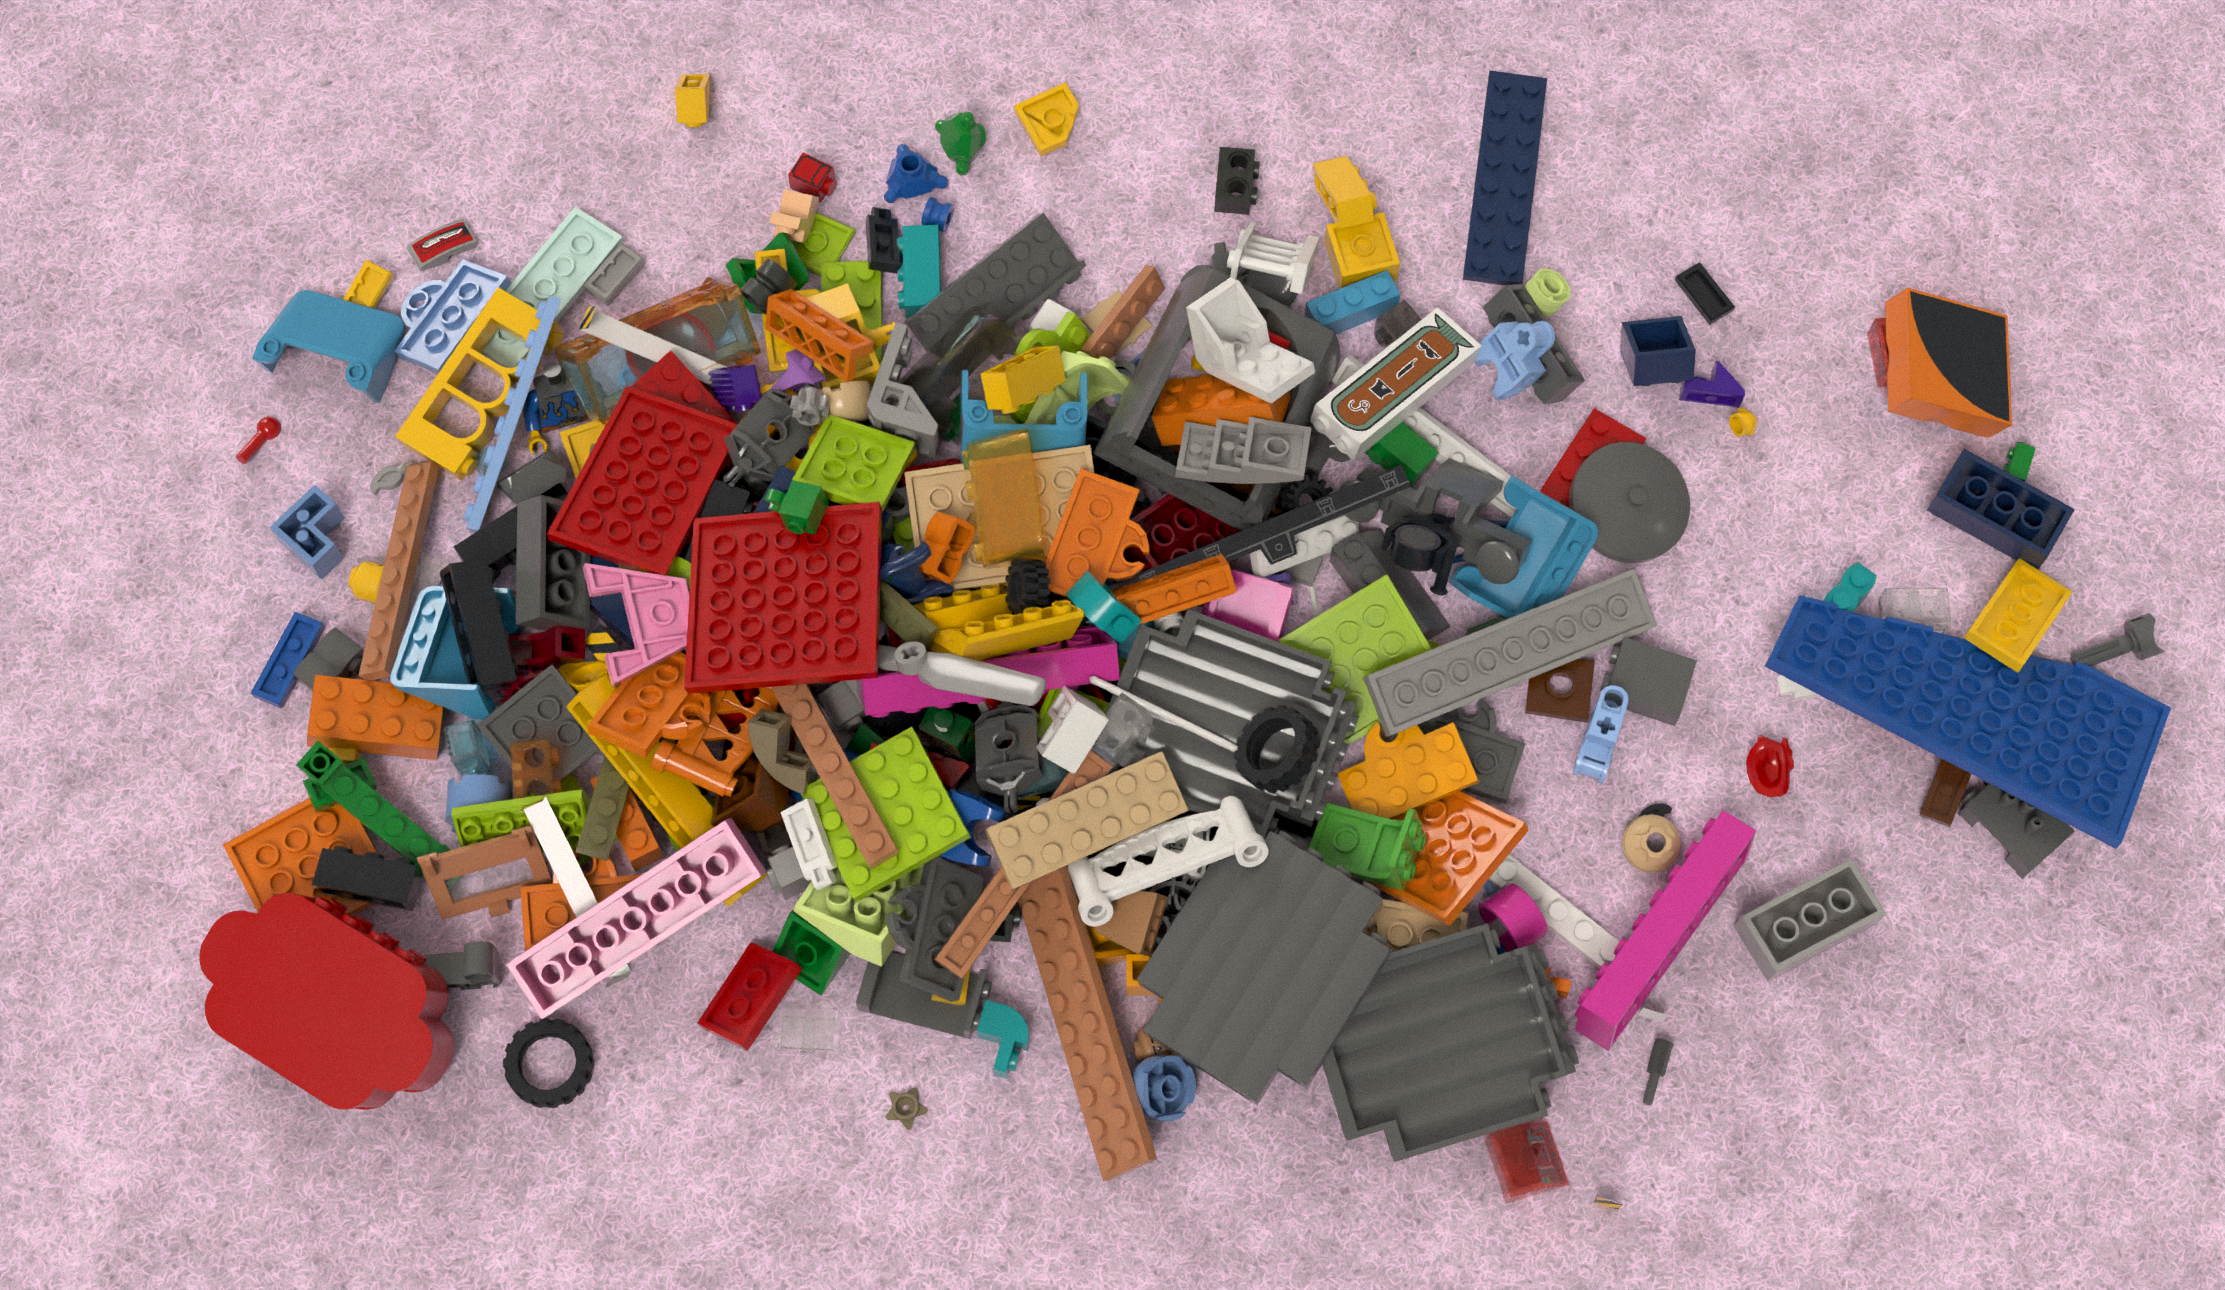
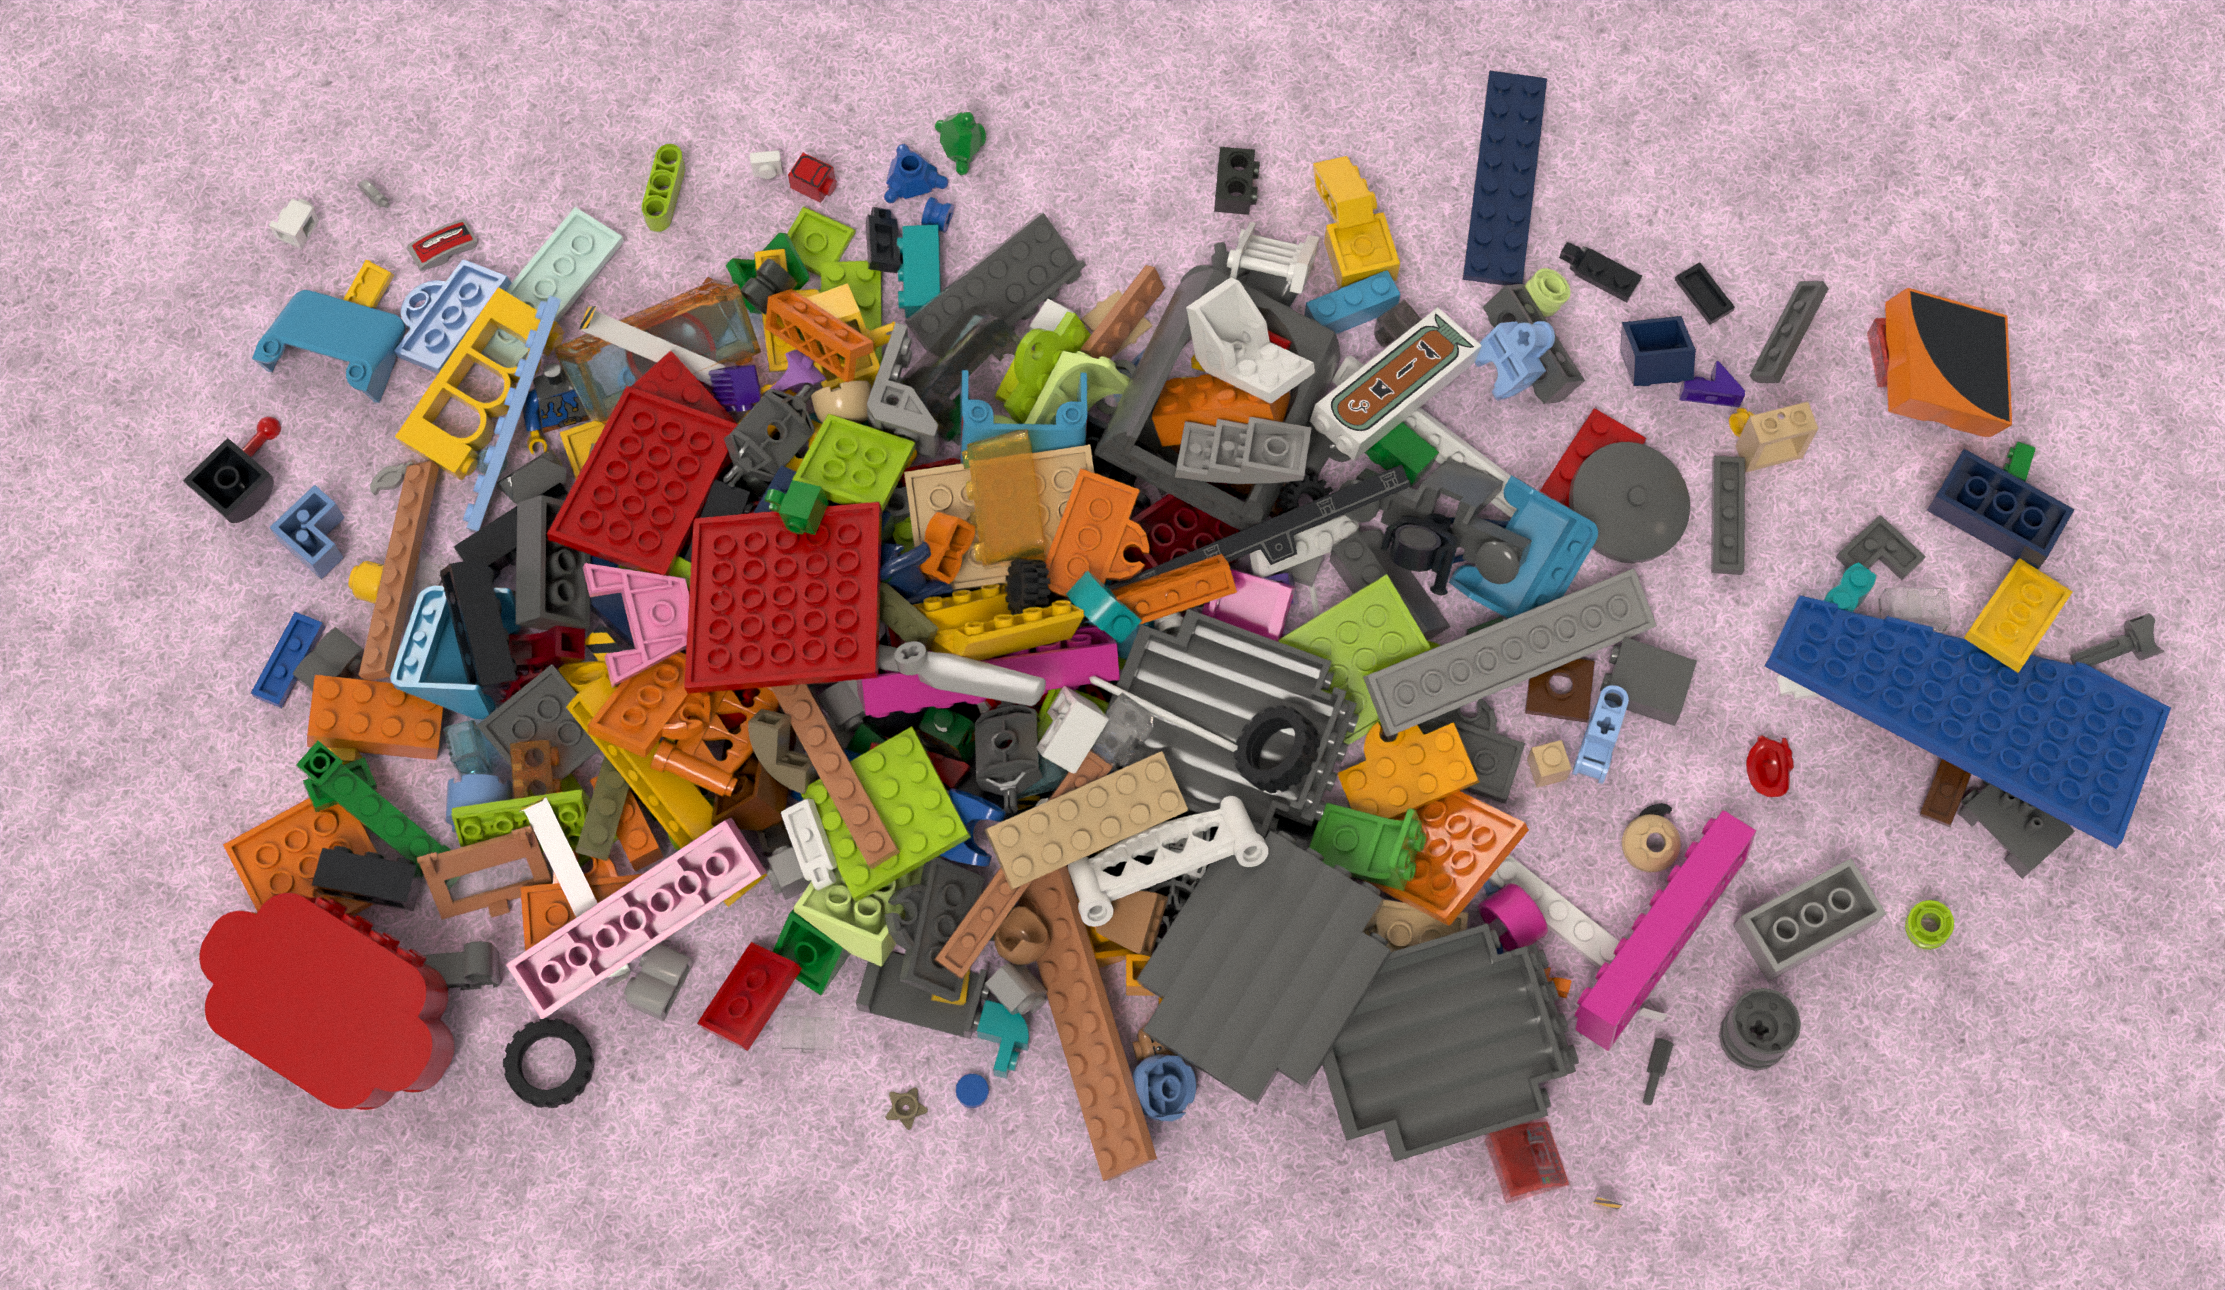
light grey plate [583,243,646,306] -> none
yellow slope [675,74,710,127] -> none
light nougat brick [769,189,819,243] -> none
light grey gear [790,387,830,426] -> none
yellow brick [980,346,1066,414] -> none
yellow plate [1014,82,1079,157] -> none
none -> black brick [183,438,274,523]
none -> white brick [269,199,319,249]
none -> light grey piece [357,179,390,208]
none -> light grey brick [624,943,693,1021]
none -> lime beam [641,144,685,232]
none -> white plate [750,150,783,179]
none -> blue tile [956,1074,989,1108]
none -> light grey brick [985,963,1048,1015]
none -> medium nougat hair [994,906,1049,965]
none -> tan brick [1527,740,1572,788]
none -> black hinge [1559,242,1642,303]
none -> dark grey plate [1711,455,1745,575]
none -> dark grey wheel [1719,988,1801,1071]
none -> tan window [1735,402,1819,473]
none -> dark grey plate [1749,281,1829,383]
none -> dark grey plate [1836,515,1926,580]
none -> lime wheel [1905,900,1954,950]

